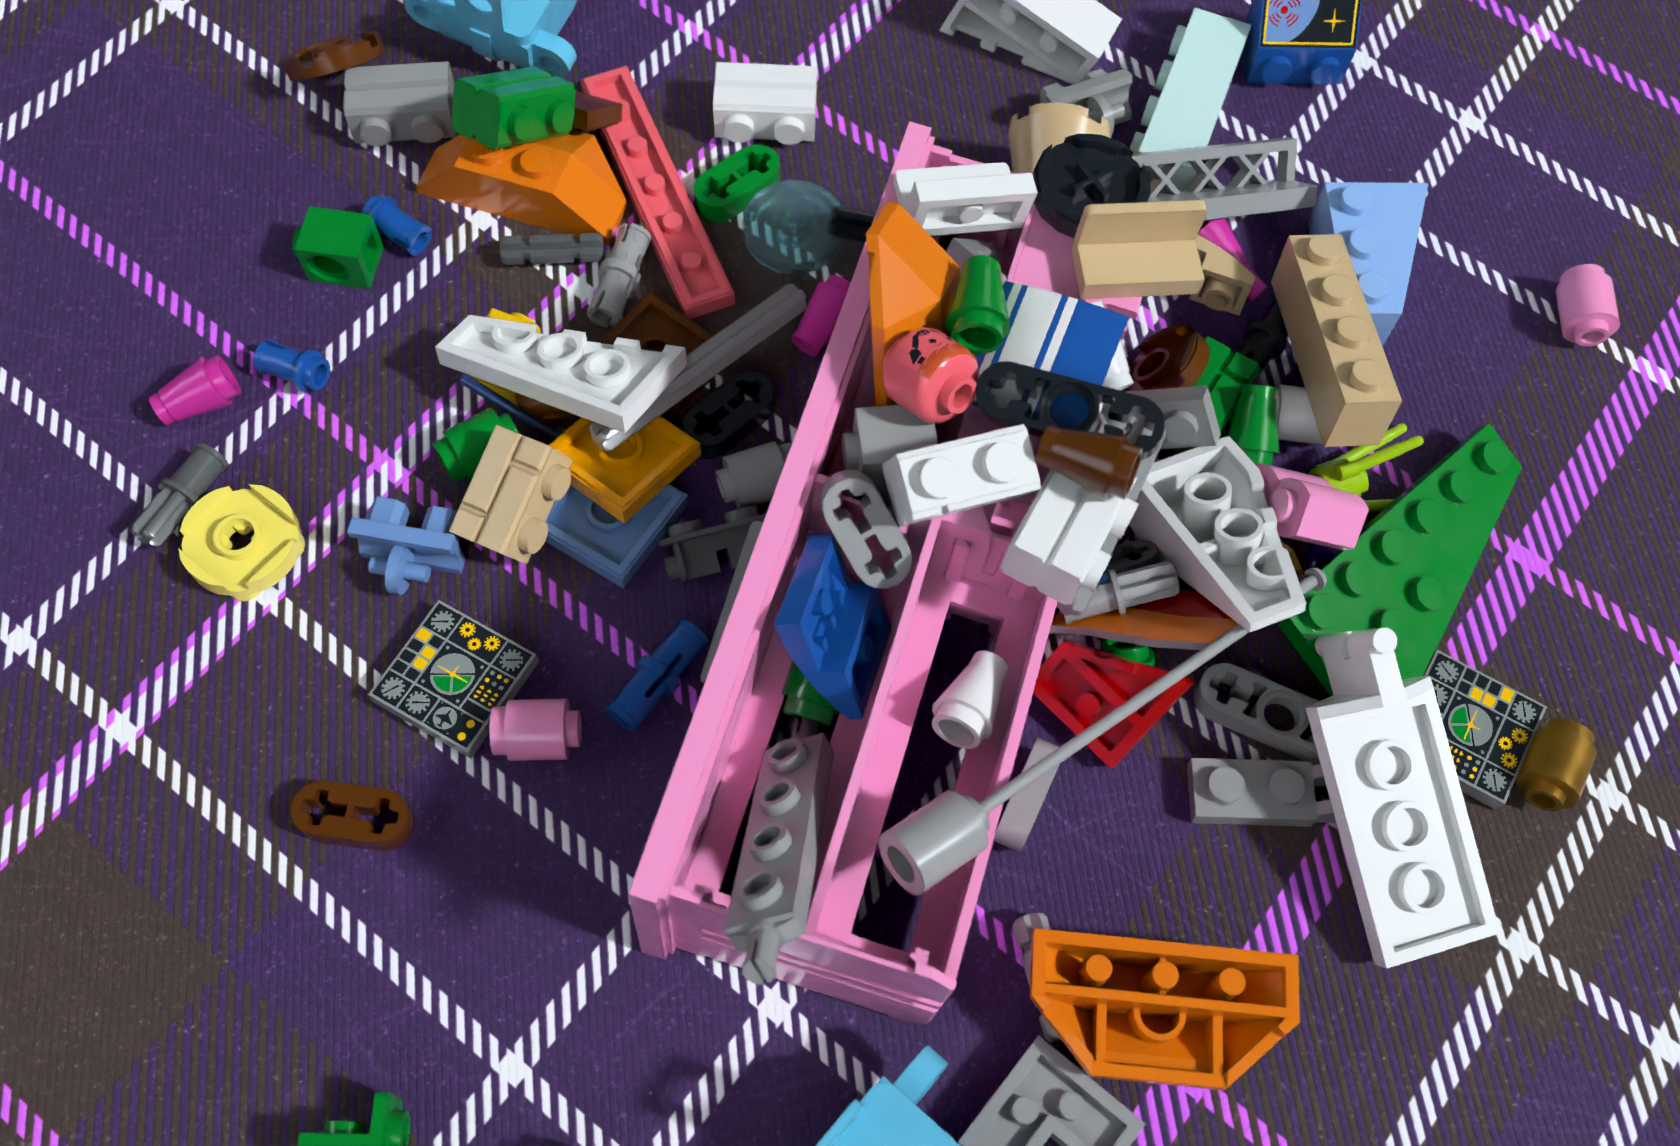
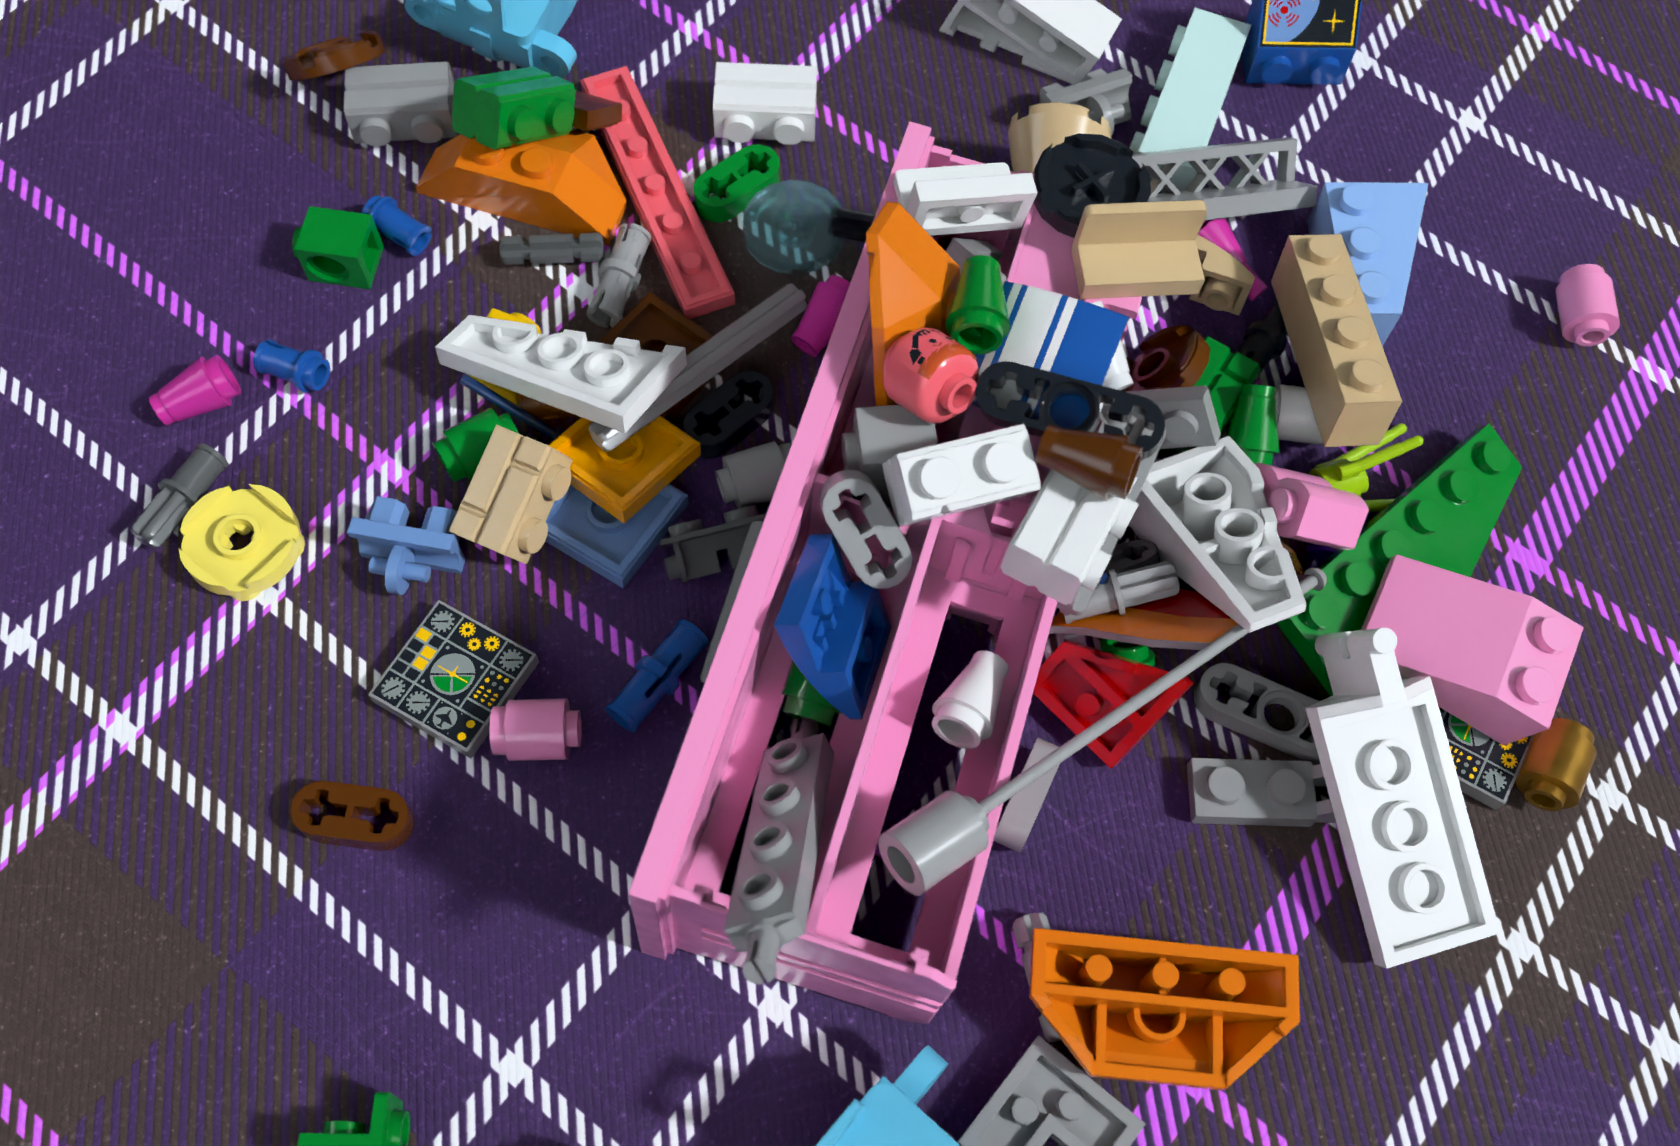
none -> bright pink slope [1361,554,1584,745]

